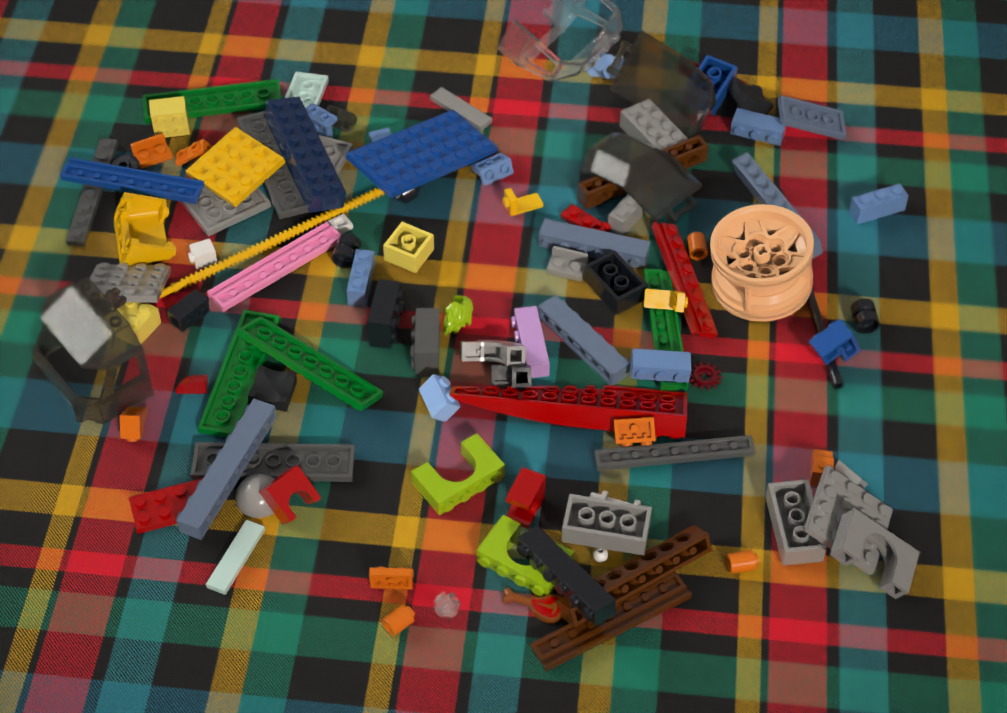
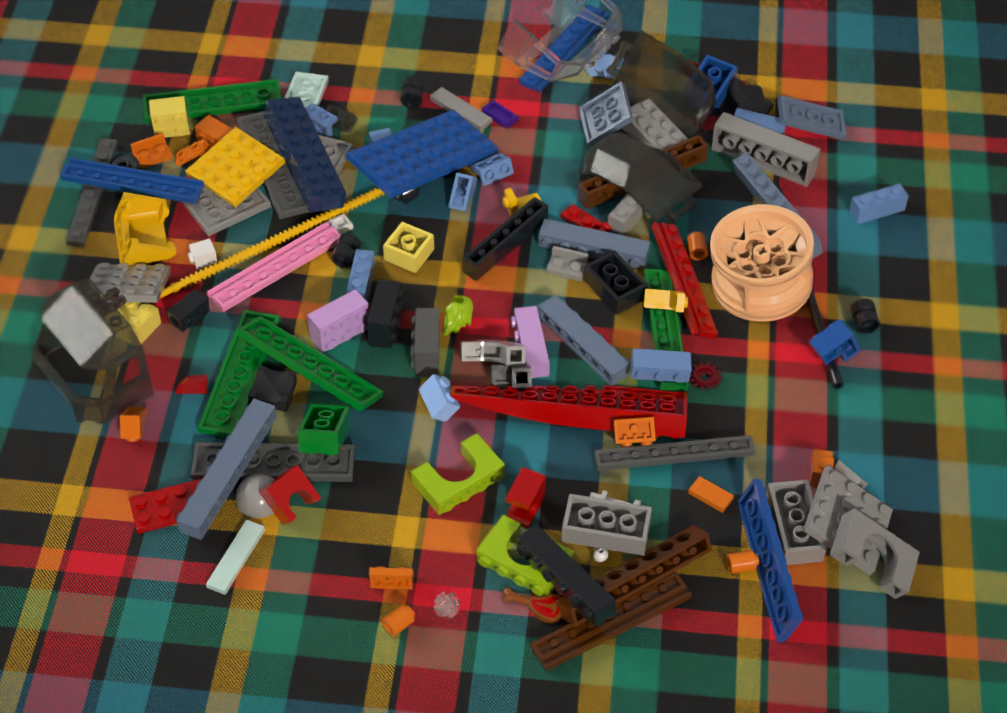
none -> orange brick [195,115,232,147]
none -> green brick [298,404,350,456]
none -> lavender brick [307,289,369,353]
none -> black wheel [400,76,425,109]
none -> medium blue arch [448,173,478,212]
none -> black brick [462,197,548,281]
none -> dark purple tile [482,100,518,129]
none -> blue plate [519,4,609,93]
none -> sand blue plate [579,82,634,146]
none -> orange tile [688,476,734,513]
none -> light grey brick [711,112,820,187]
none -> blue plate [737,479,803,643]

